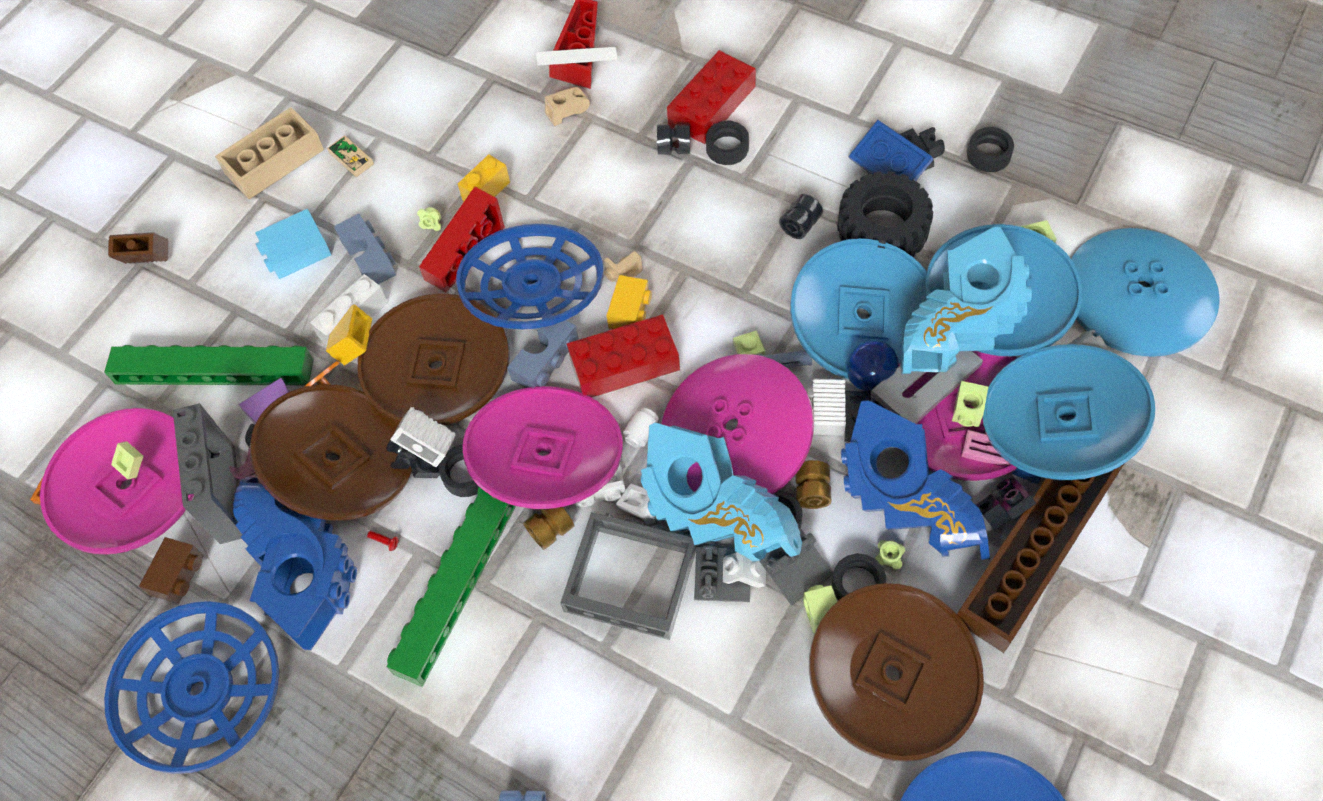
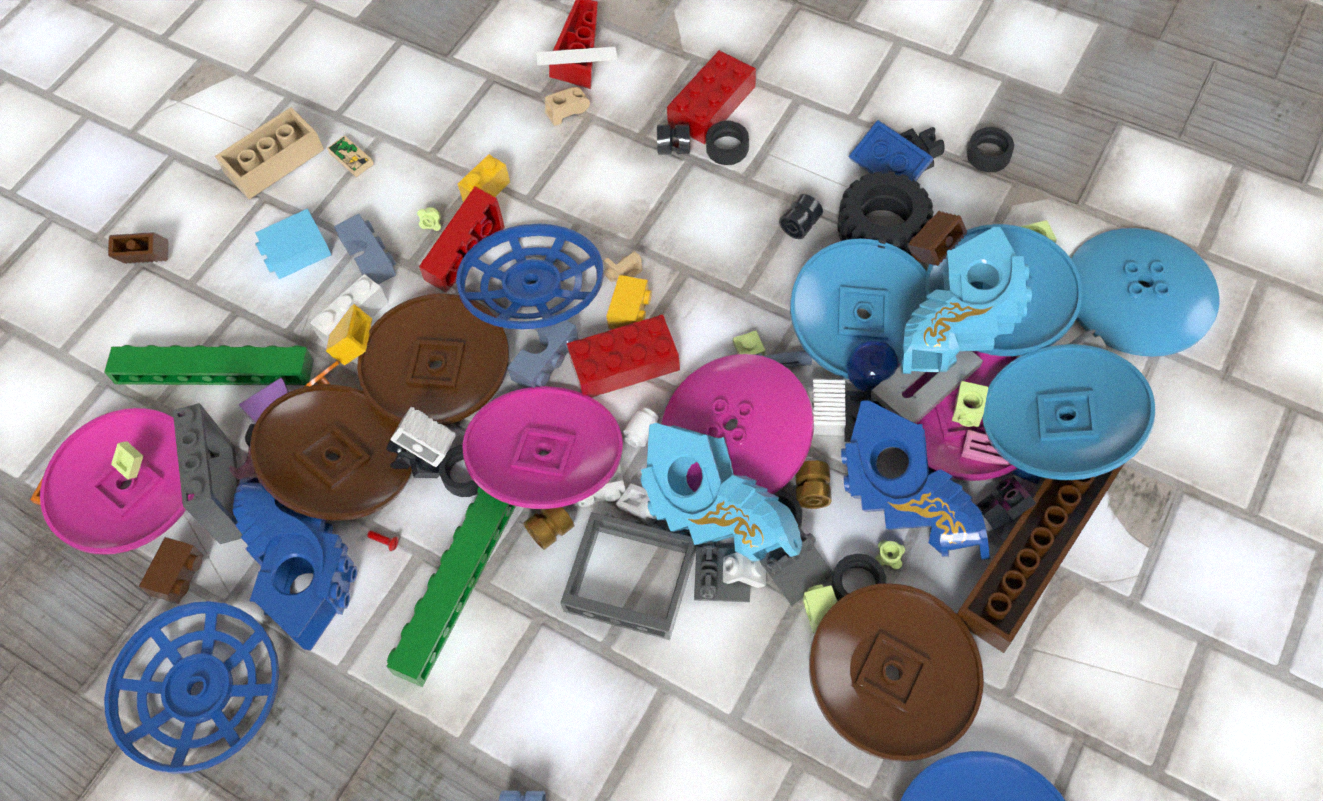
none -> reddish brown brick [908,211,967,266]

